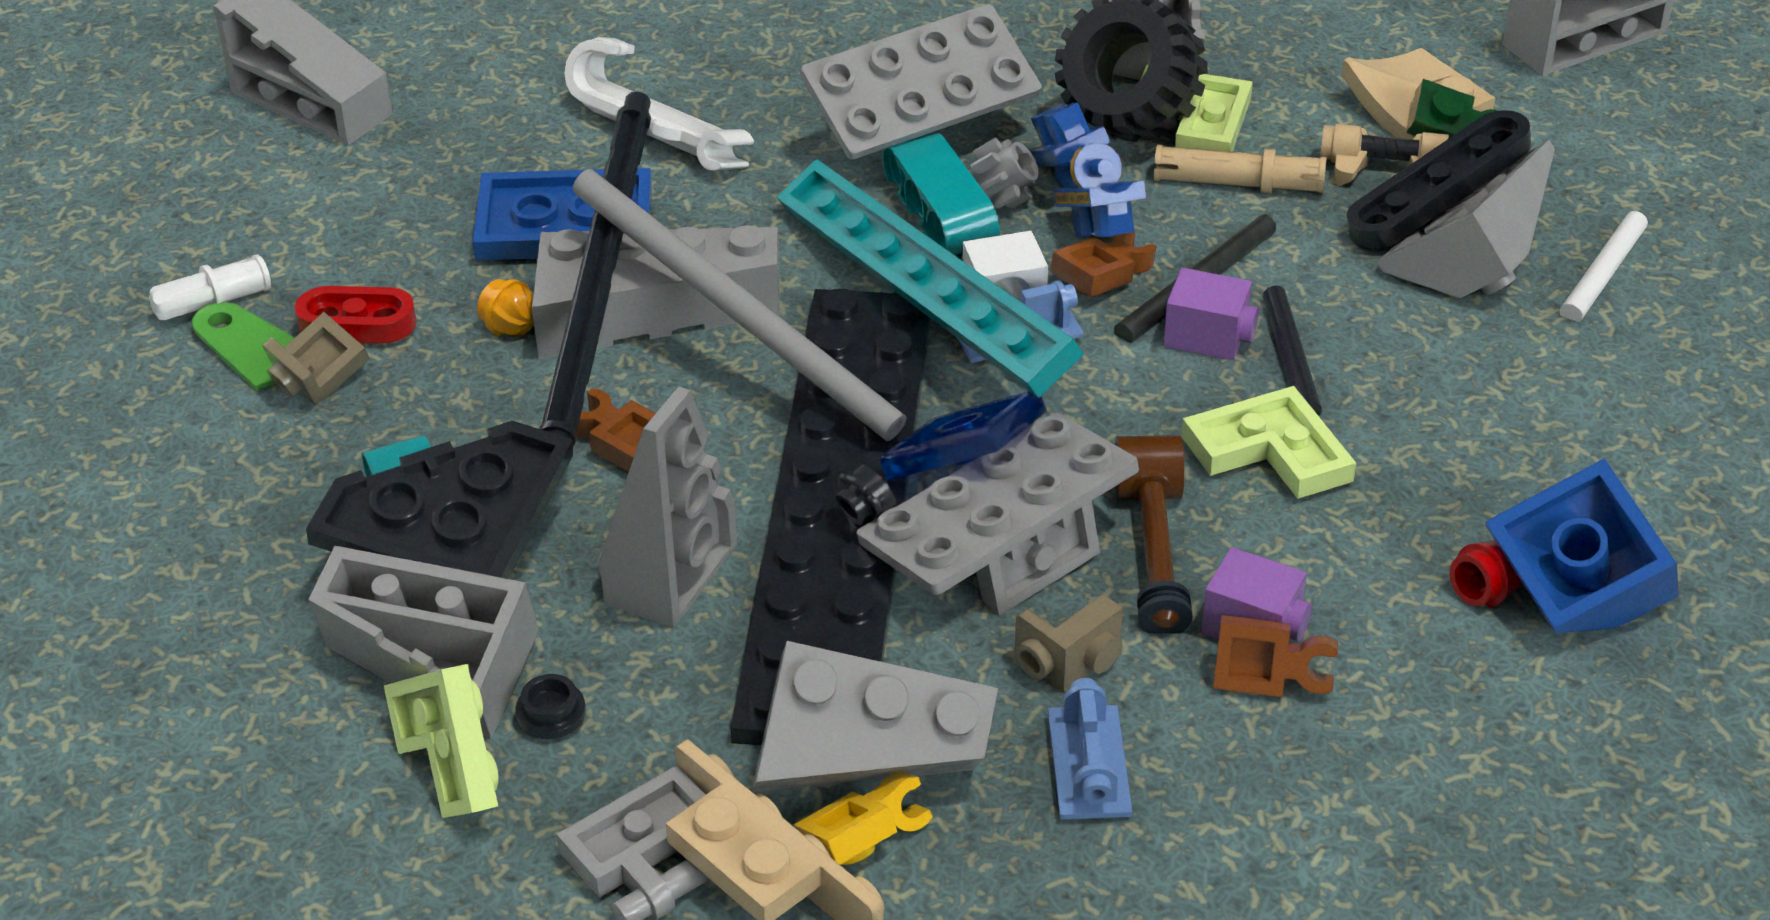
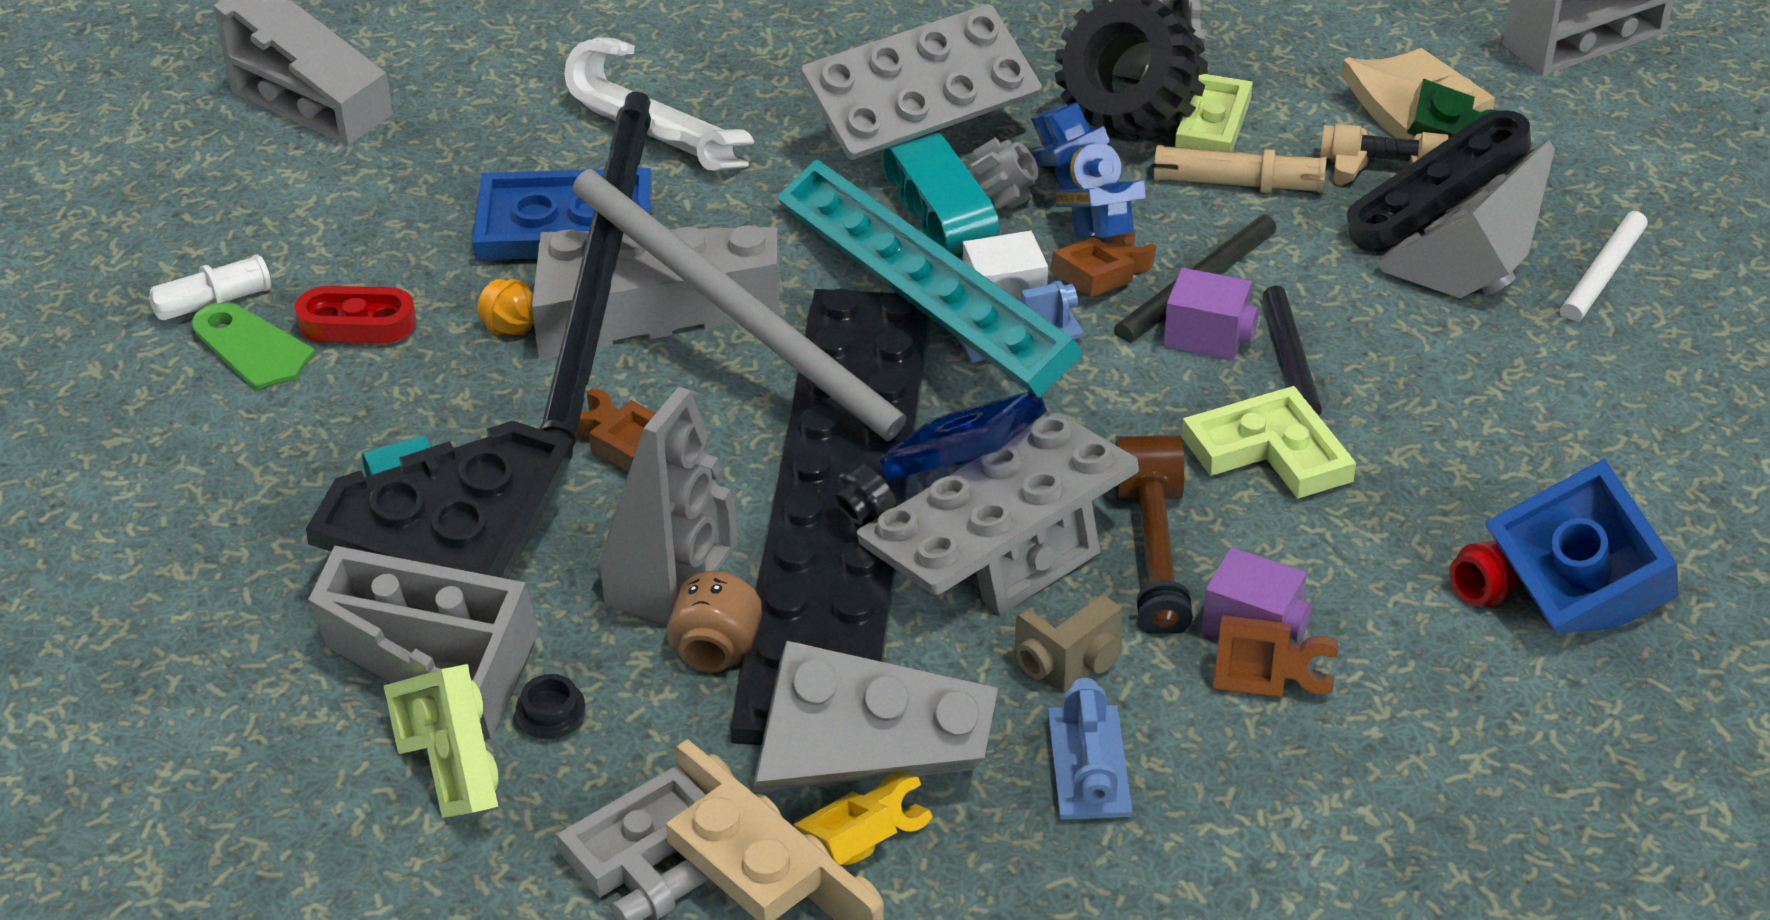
dark tan bracket [262,312,370,405] -> none
none -> medium nougat head [667,571,762,673]

